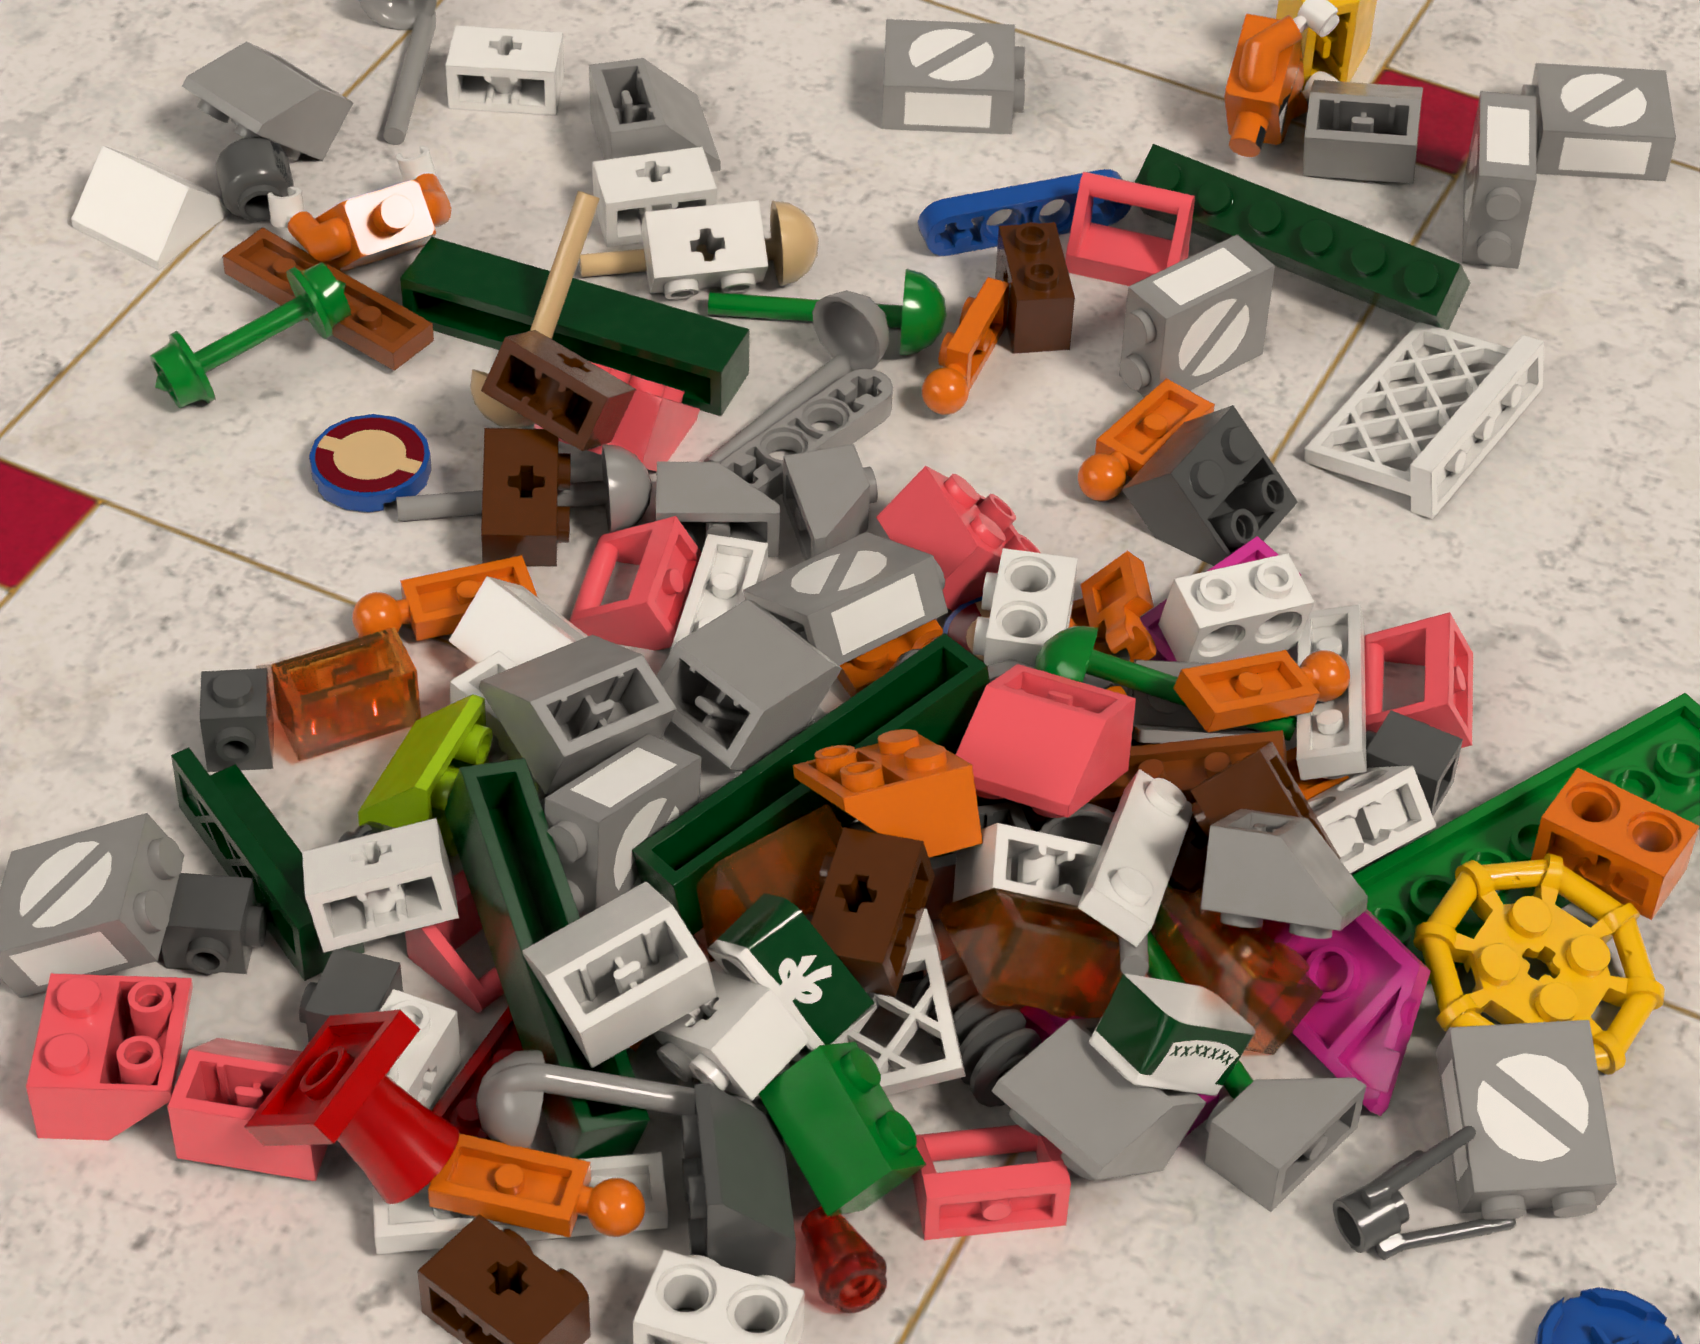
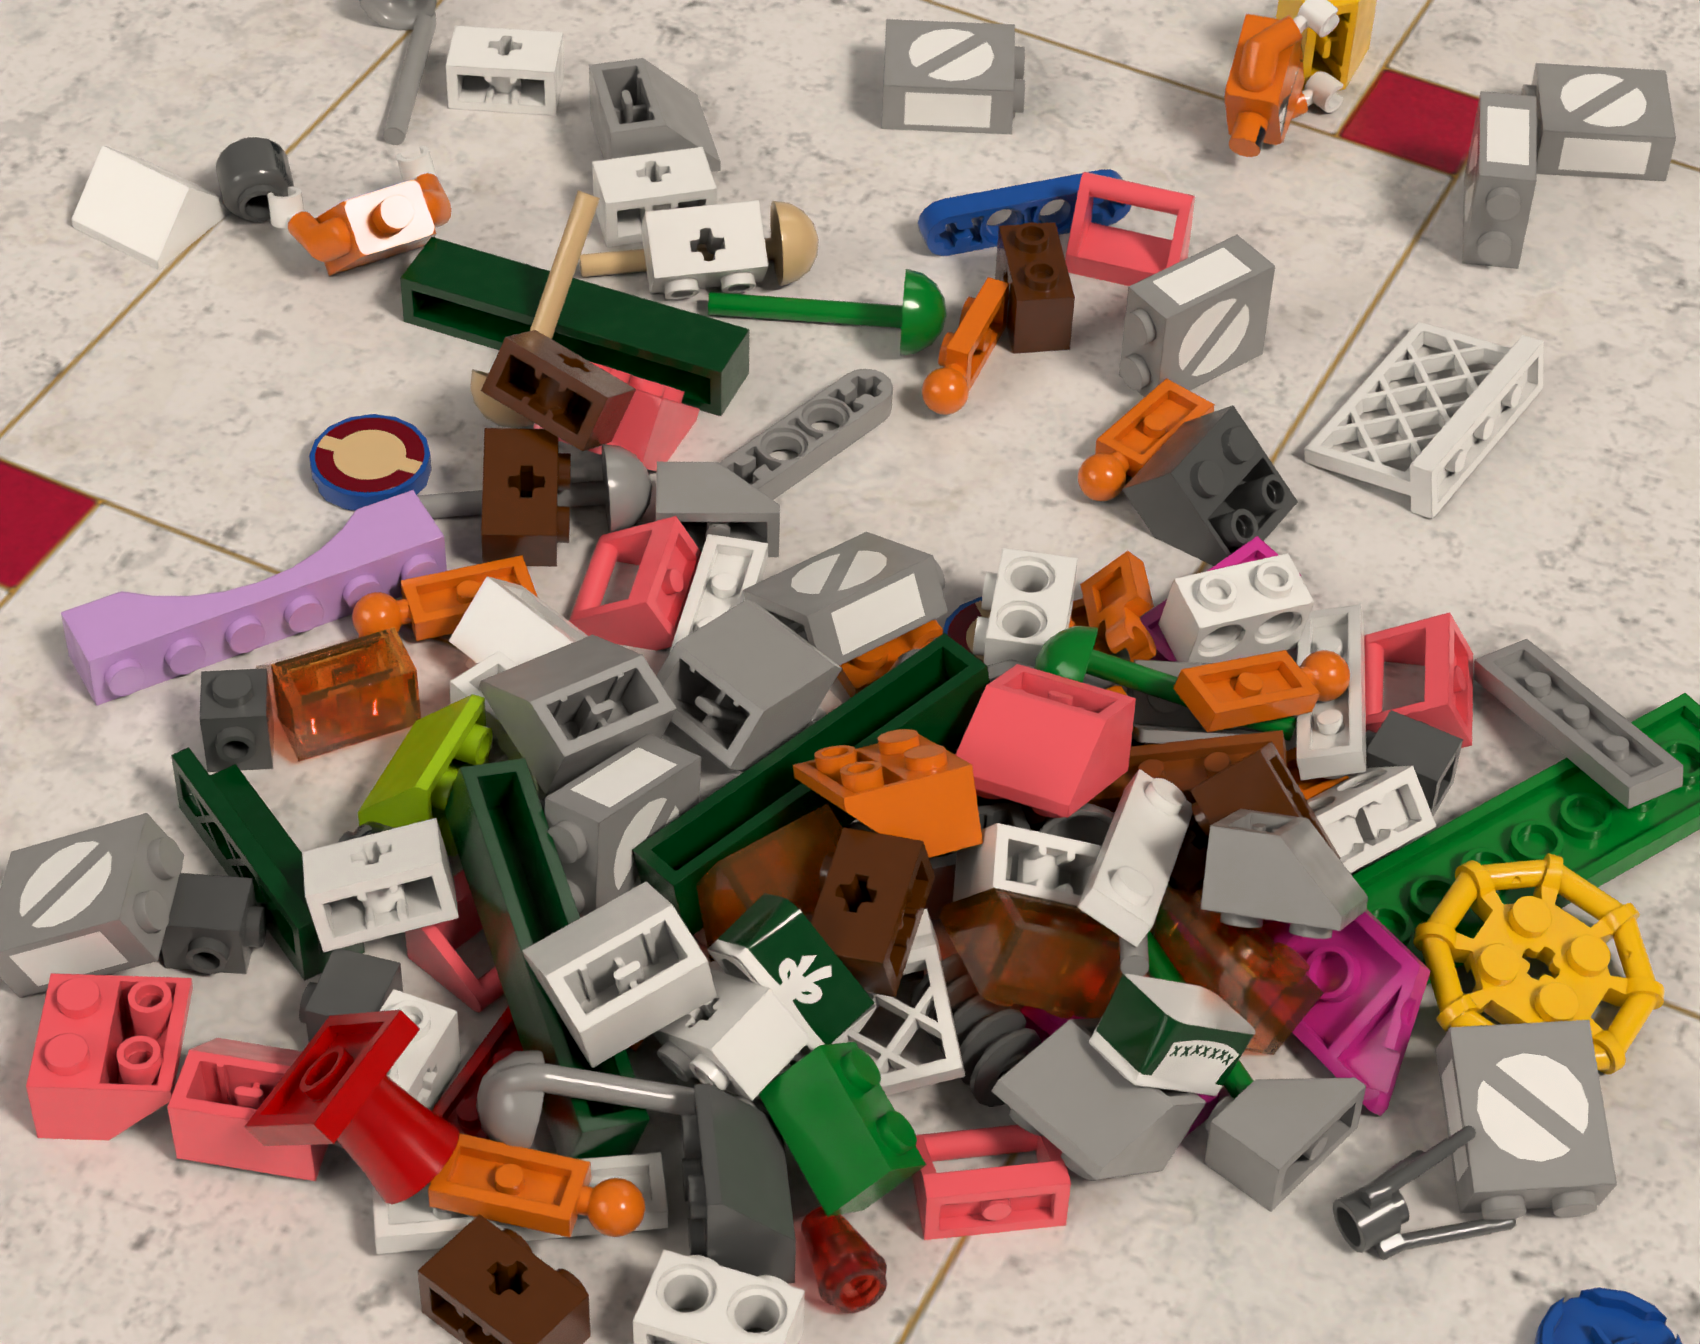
green piece [150,262,351,408] -> none
light grey slope [182,42,354,161] -> none
dark orange plate [223,227,434,371] -> none
light grey piece [704,290,890,463] -> none
light grey slope [783,444,878,560] -> none
coral slope [876,466,1041,611] -> none
dark green brick [1135,144,1470,330] -> none
light grey slope [1303,80,1423,184] -> none
orange brick [1531,768,1699,920] -> none
none -> lavender arch [61,490,447,706]
none -> light grey plate [1474,639,1683,809]

